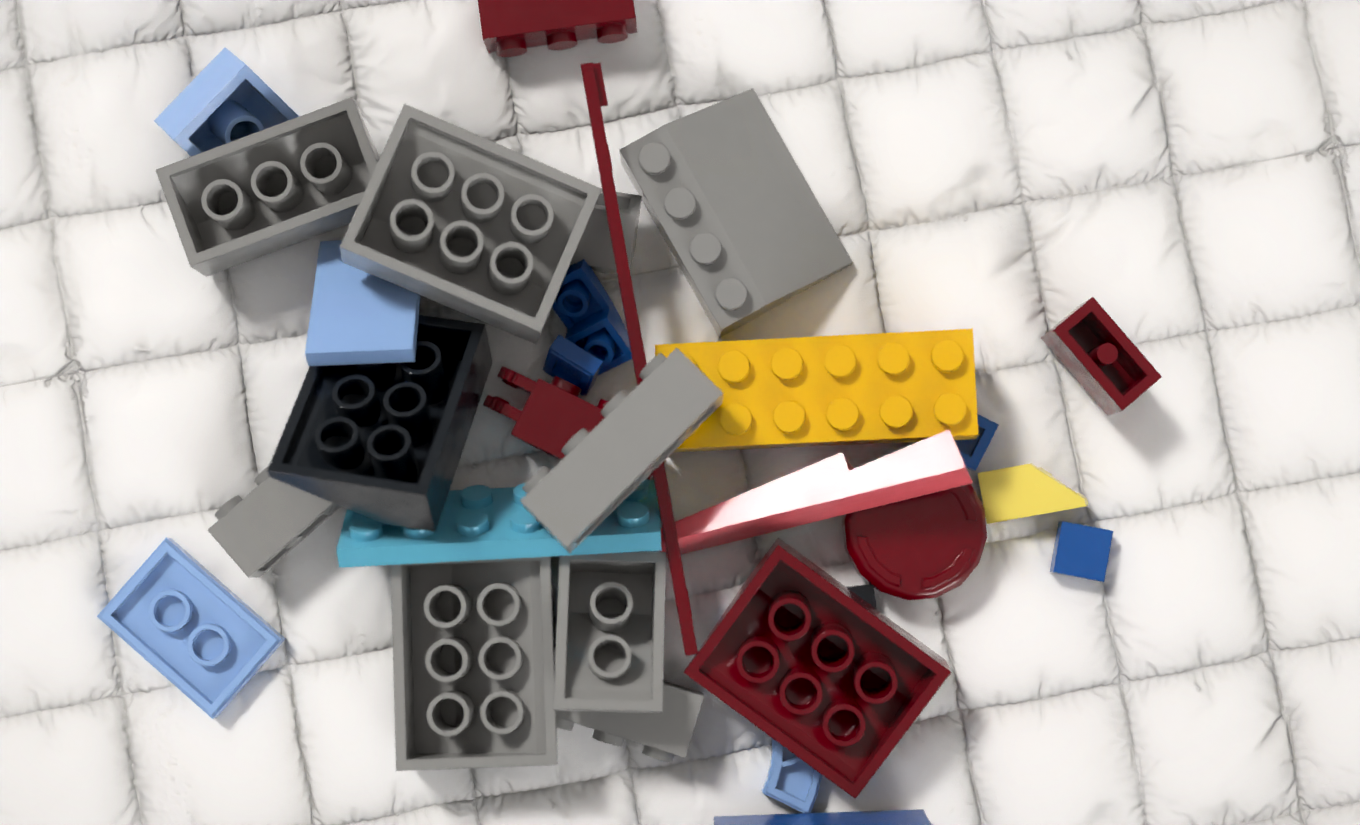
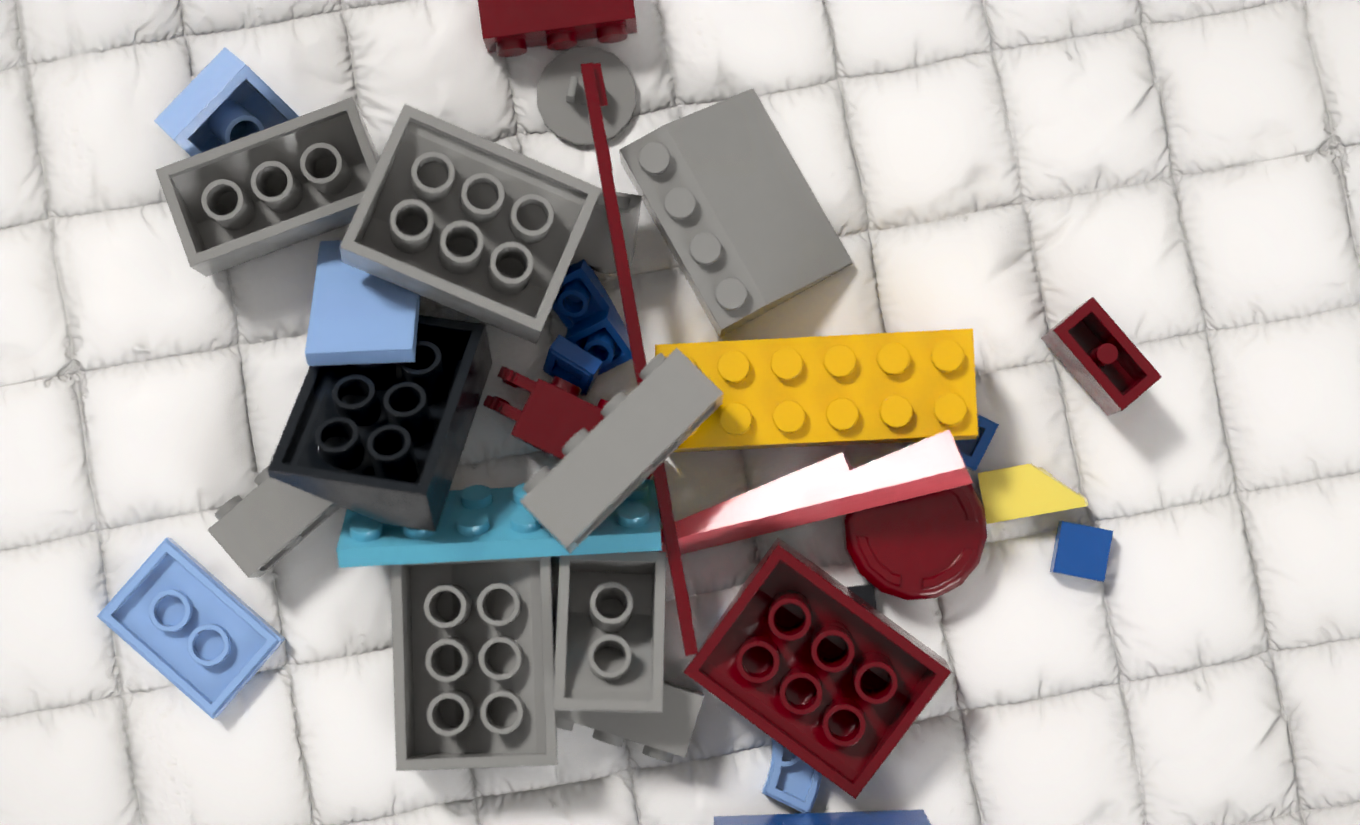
none -> light grey piece [537,47,636,146]

